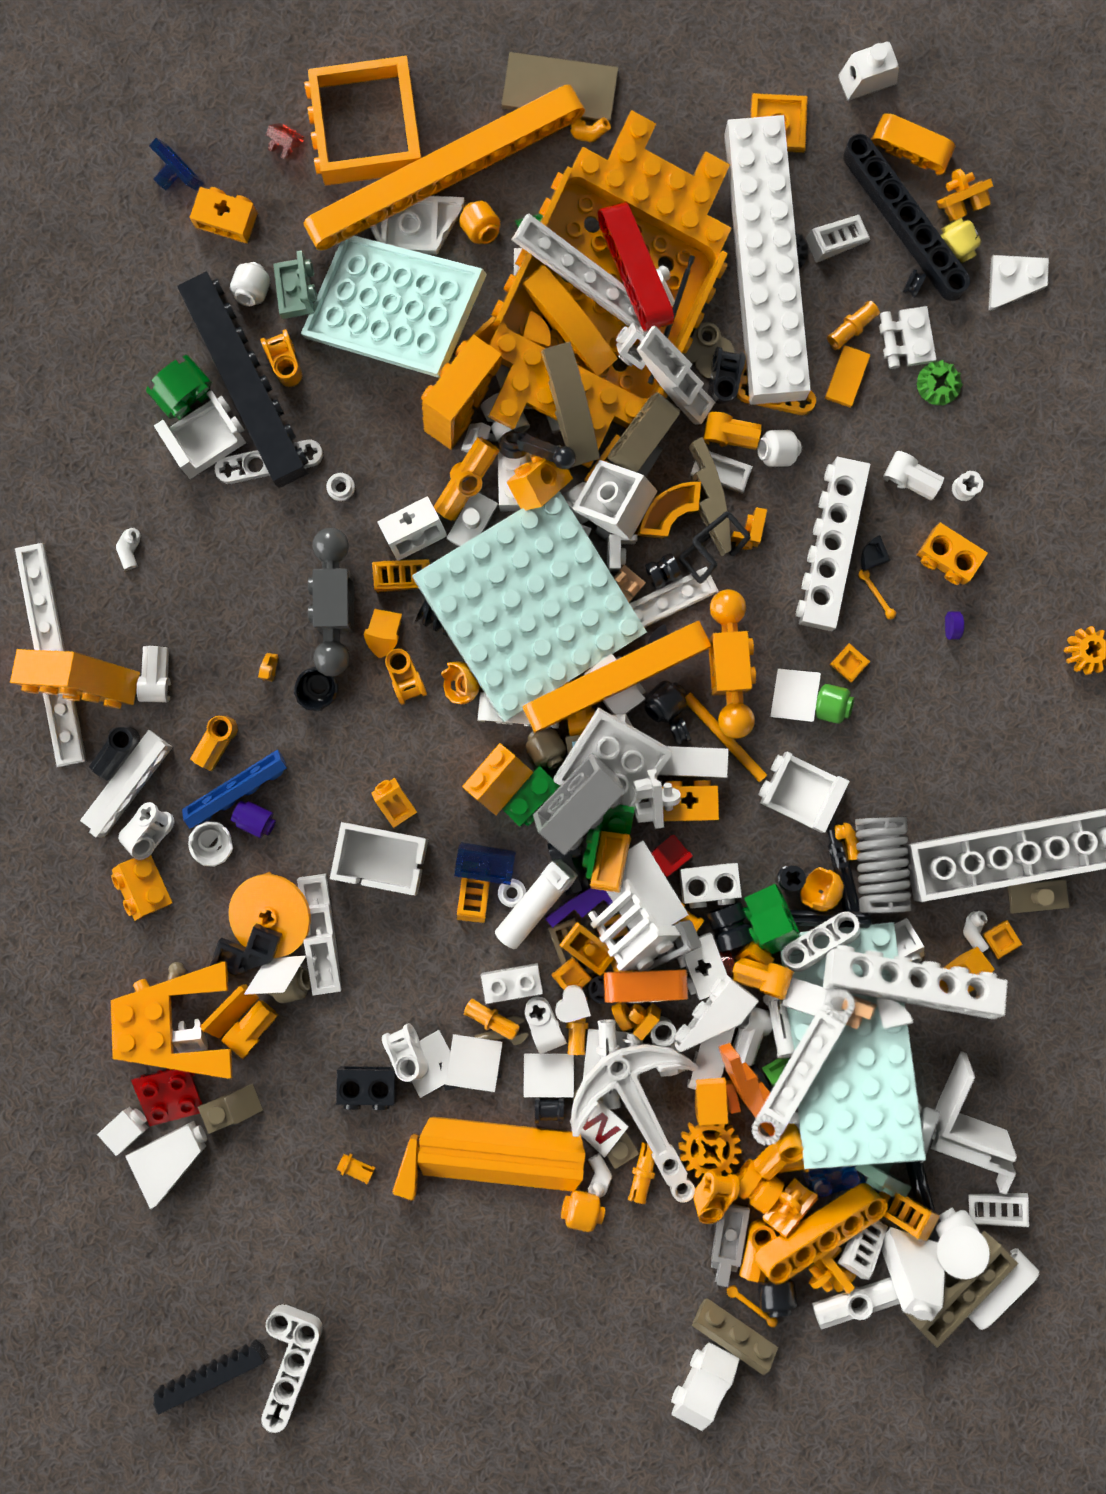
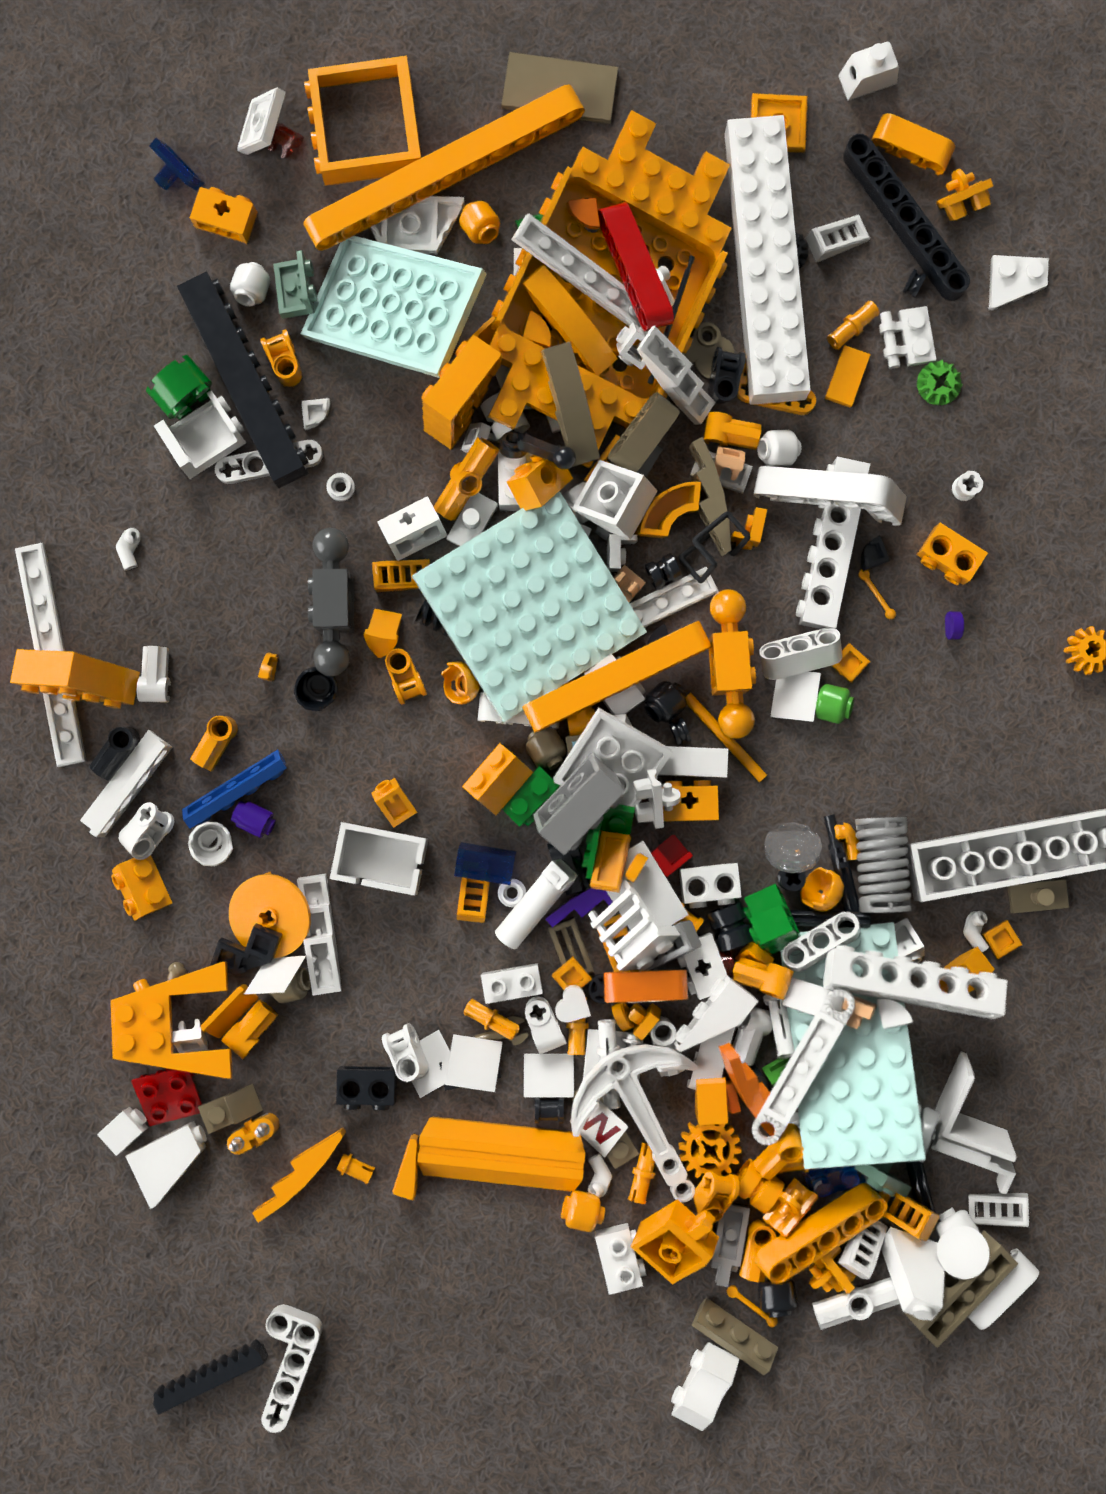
light orange slope [560,922,615,976] -> none
light orange arm [570,117,611,143] -> none
white panel [758,751,849,833] -> none
white piece [883,451,944,501] -> none
light yellow head [940,218,981,263] -> none
none -> light orange piece [227,1113,280,1154]
none -> white tile [237,87,286,155]
none -> light orange slope [252,1128,346,1223]
none -> white tile [302,398,330,430]
none -> orange tile [566,198,600,229]
none -> white brick [595,1223,647,1295]
none -> light orange tile [625,853,648,883]
none -> light orange hinge [631,1199,719,1284]
none -> light nougat tile [715,446,745,480]
none -> white beam [753,466,907,526]
none -> white beam [759,628,842,680]
none -> clear tile [764,822,822,873]

